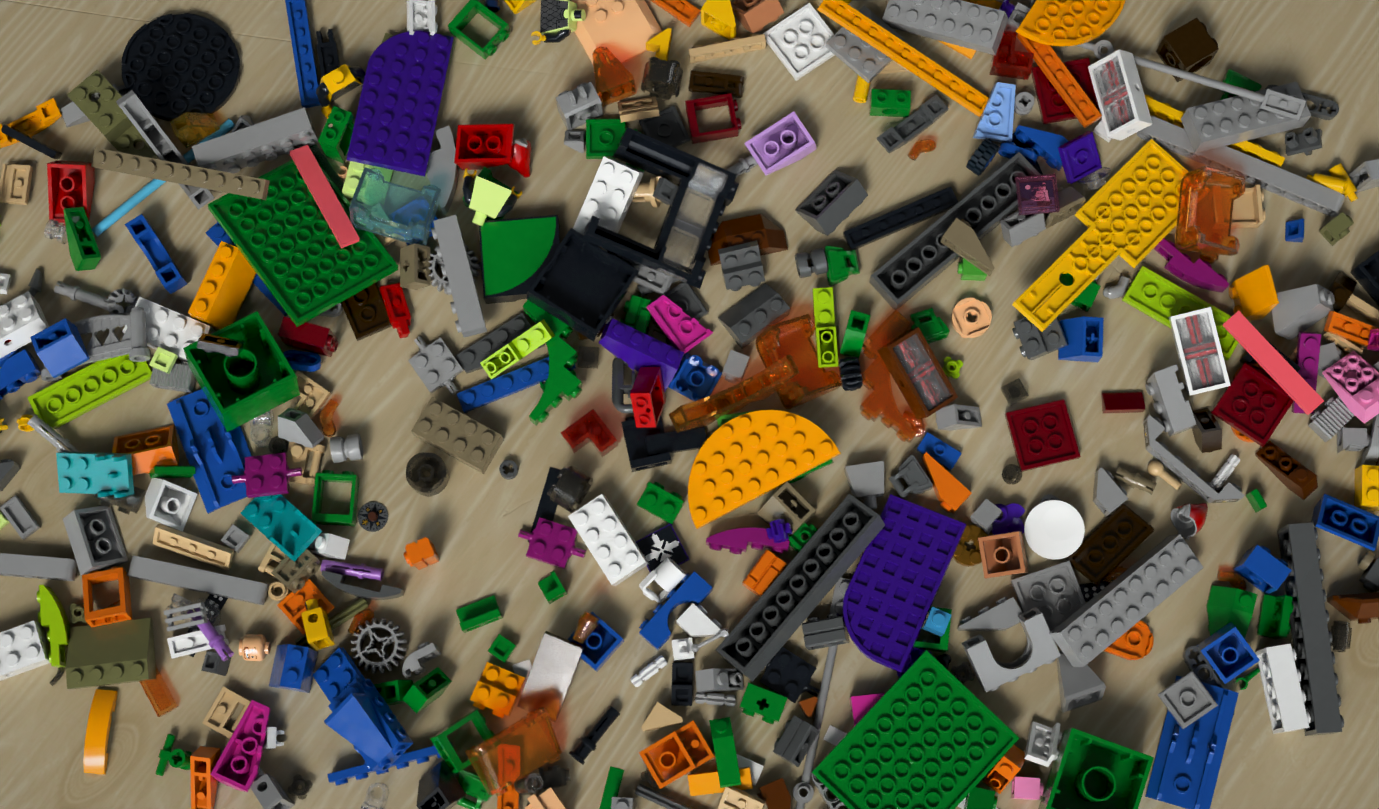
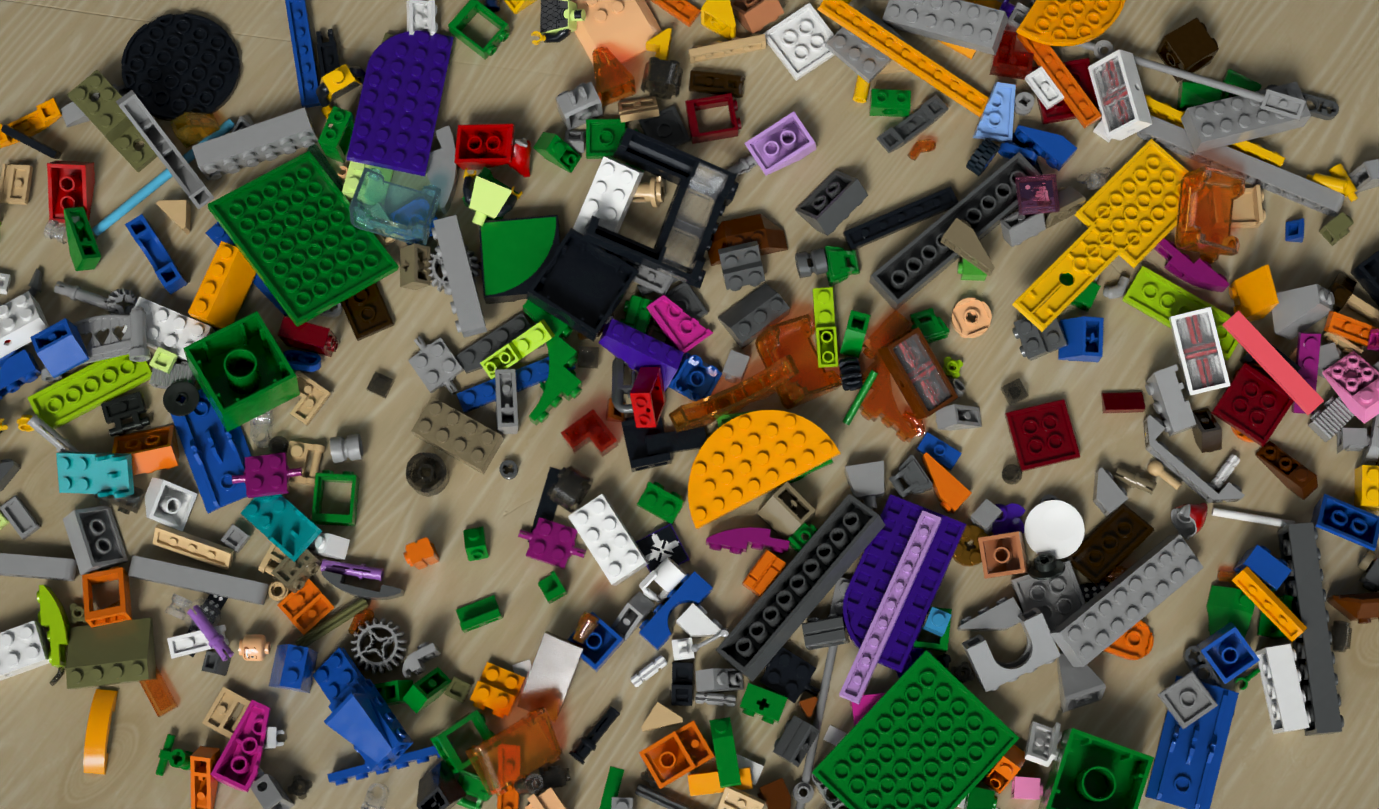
dark tan plate [91,148,270,200] -> none
green tile [150,466,196,478] -> none
light grey tile [164,602,208,631] -> none
black plate [197,333,244,357] -> none
light grey slope [278,408,324,448] -> none
coral tile [290,145,360,248] -> none
yellow torso [301,599,335,651] -> none
clear orange arm [320,399,339,437] -> none
piece [358,502,388,532] -> none
red hinge [380,282,411,339] -> none
green plate [488,634,517,663] -> none
dark grey plate [653,178,678,205] -> none
dark purple gear [766,519,792,543] -> none
dark purple tile [1058,131,1102,184] -> none
green tile [1245,489,1267,513] -> none
dark grey hips [1285,127,1322,156] -> none
none -> pearl dark grey plate [101,391,151,437]
none -> tan slope [156,200,191,235]
none -> pearl dark grey piece [163,381,199,416]
none -> clear smoke plate [367,371,394,399]
none -> olive tile [444,676,473,703]
none -> green bracket [463,526,489,561]
none -> light grey slope [495,369,518,434]
none -> green slope [533,132,581,173]
none -> dark orange slope [606,398,625,422]
none -> light grey slope [611,591,655,641]
none -> lavender plate [839,510,942,705]
none -> green bar [842,369,878,425]
none -> light grey plate [949,379,965,398]
none -> white plate [1025,66,1064,110]
none -> pearl dark grey piece [1028,553,1065,580]
none -> green brick [1177,81,1222,111]
none -> white bar [1211,508,1295,527]
none -> light orange plate [1232,566,1307,642]

